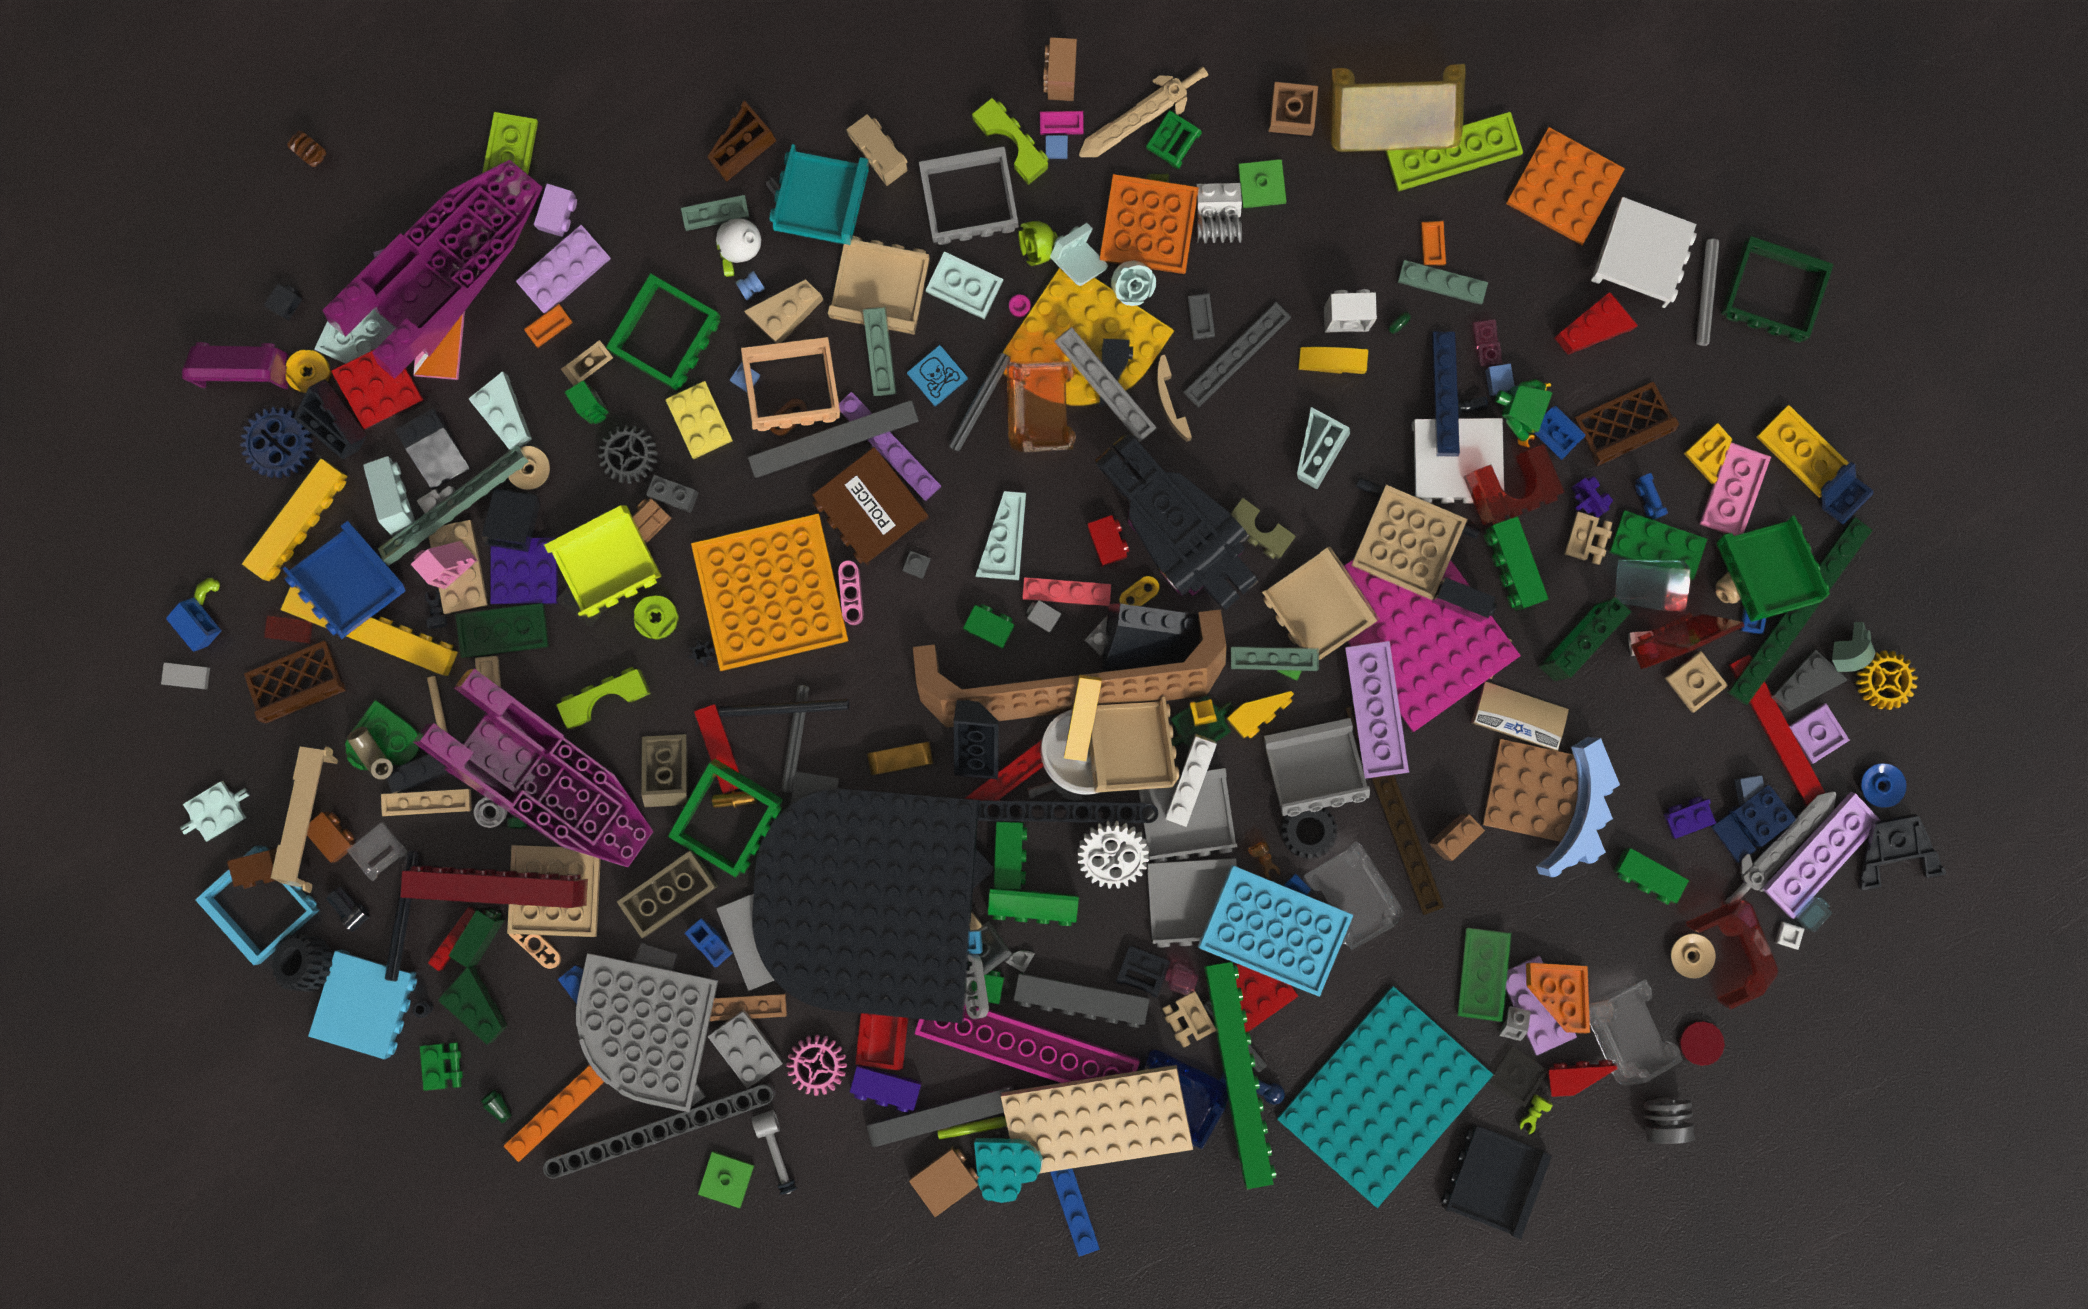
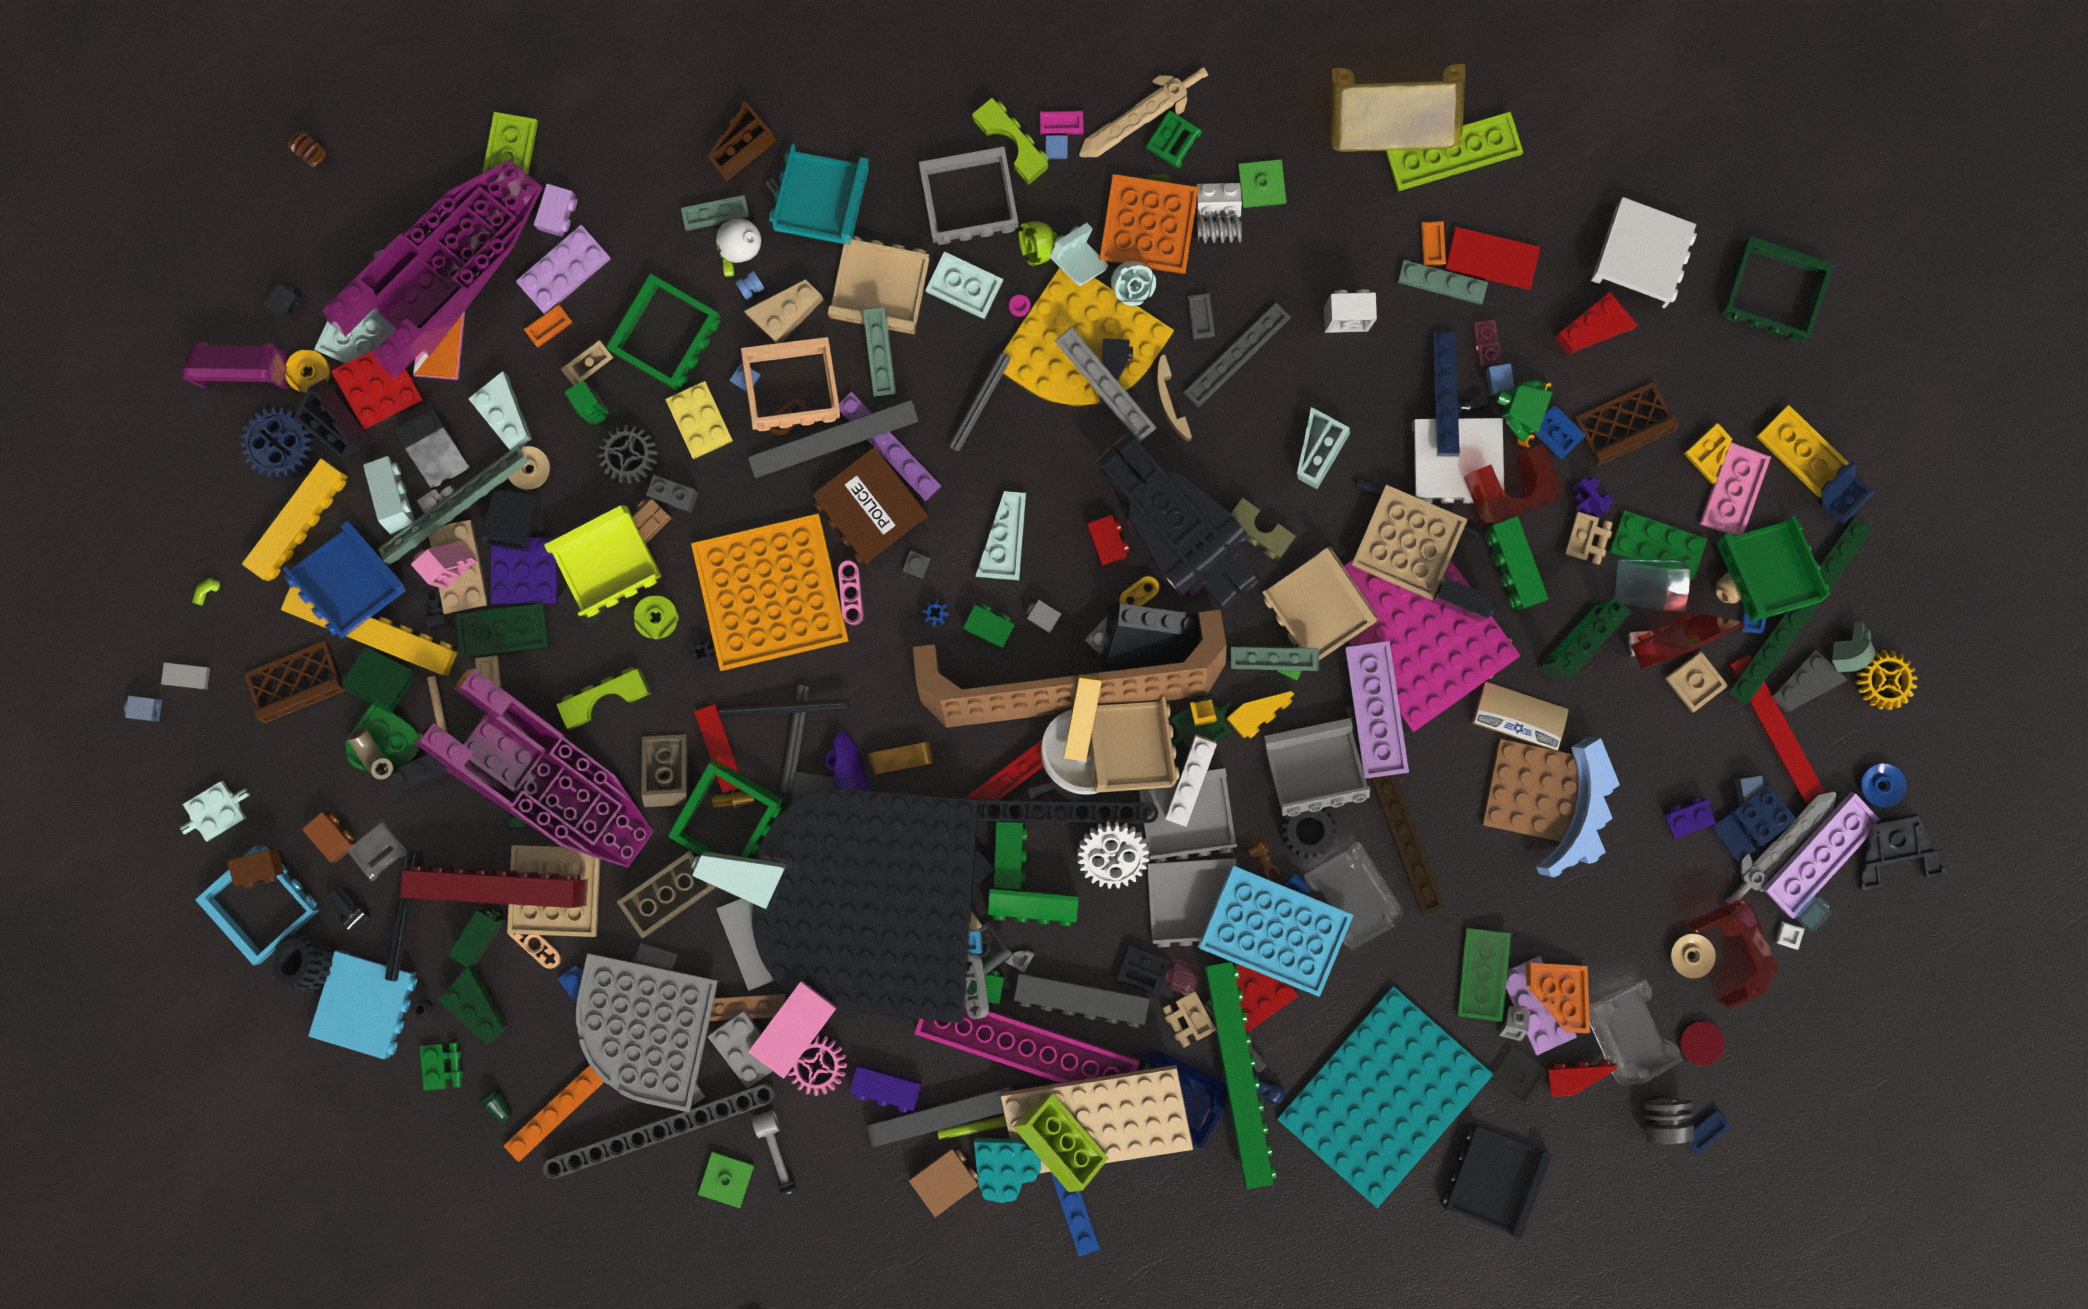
blue brick [166,598,222,652] -> none
clear red tile [264,616,313,643] -> none
tan piece [271,747,338,893] -> none
tan plate [381,789,472,816] -> none
red piece [428,906,476,971] -> none
light grey wheel [474,797,508,828] -> none
blue brick [685,918,733,968] -> none
tan wedge [846,114,908,186] -> none
red slope [856,1013,908,1070] -> none
dark azure tile [907,345,968,407] -> none
black slope [954,700,999,780] -> none
clear orange windscreen [1007,360,1076,452] -> none
coral plate [1023,577,1111,606] -> none
medium nougat brick [1044,38,1077,101] -> none
medium nougat brick [1269,82,1318,136] -> none
yellow slope [1298,347,1368,374] -> none
dark green piece [1388,312,1411,334] -> none
medium nougat brick [1429,814,1485,861] -> none
orange plate [1506,127,1625,245] -> none
lime piece [1519,1094,1553,1134] -> none
green brick [1613,848,1689,905] -> none
blue plate [1635,473,1668,520] -> none
light grey axle [1696,239,1719,346] -> none
lavender tile [1789,703,1850,764] -> none
none -> sand blue brick [124,696,162,721]
none -> dark green brick [342,646,414,714]
none -> light aqua slope [691,852,786,909]
none -> bright pink tile [748,981,837,1079]
none -> dark purple panel [825,731,870,790]
none -> blue gear [922,599,950,627]
none -> lime slope [1013,1093,1109,1192]
none -> red tile [1445,227,1540,290]
none -> dark blue tile [1687,1108,1731,1155]

